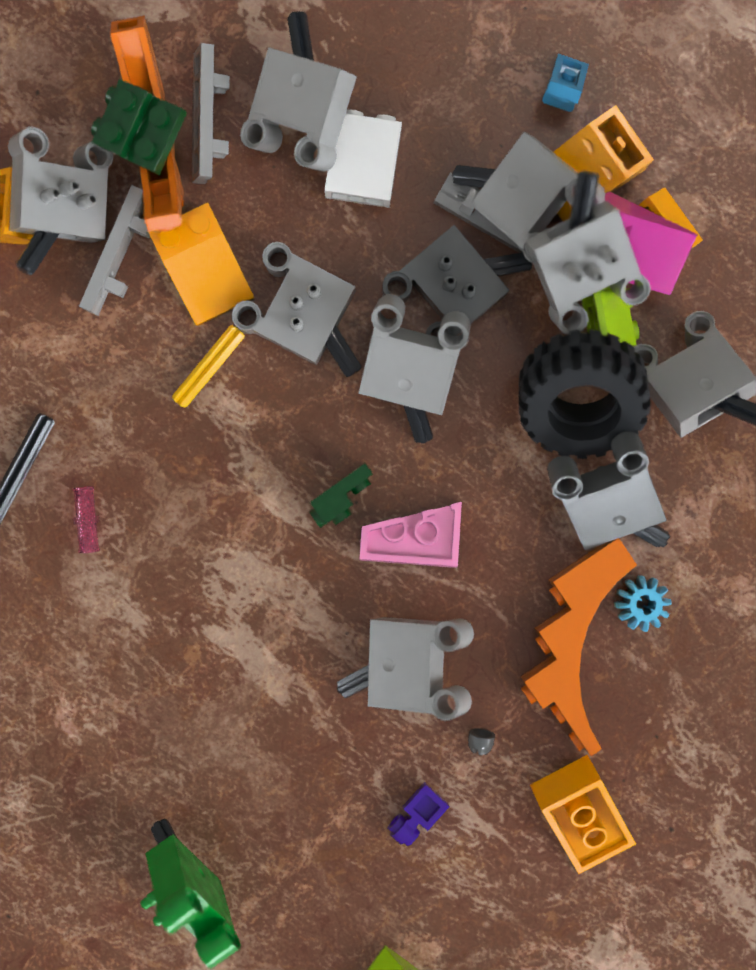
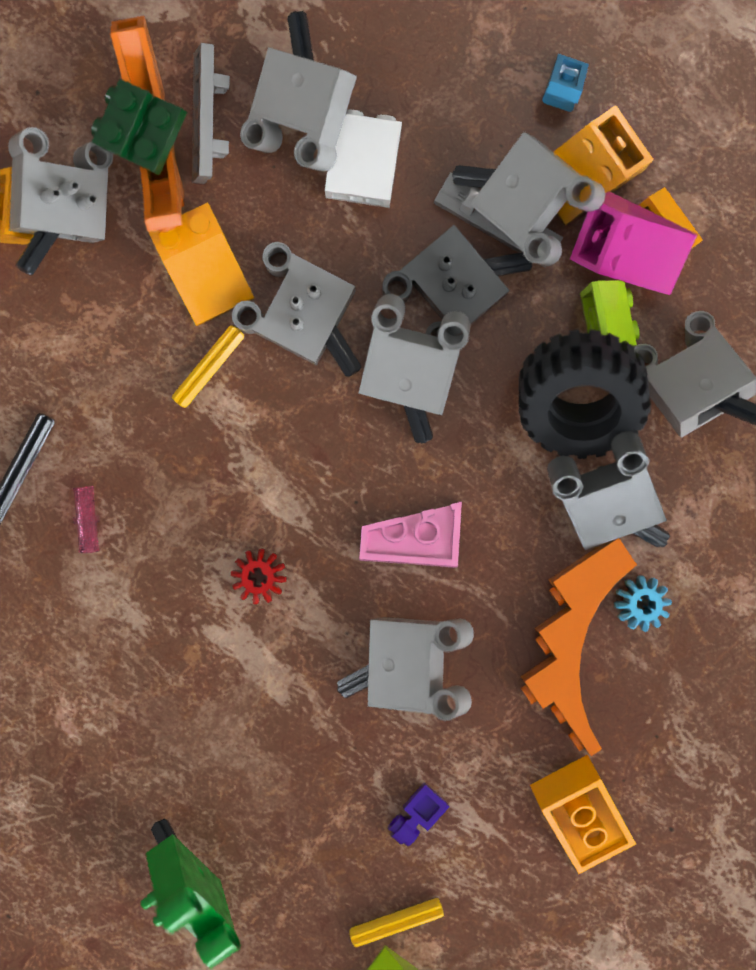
light grey hinge [79,185,150,316] -> none
dark green plate [309,463,373,528] -> none
dark grey hinge [468,728,495,755] -> none
light grey piece [525,171,650,335] -> none
none -> red gear [231,548,287,605]
none -> yellow axle [349,898,444,947]

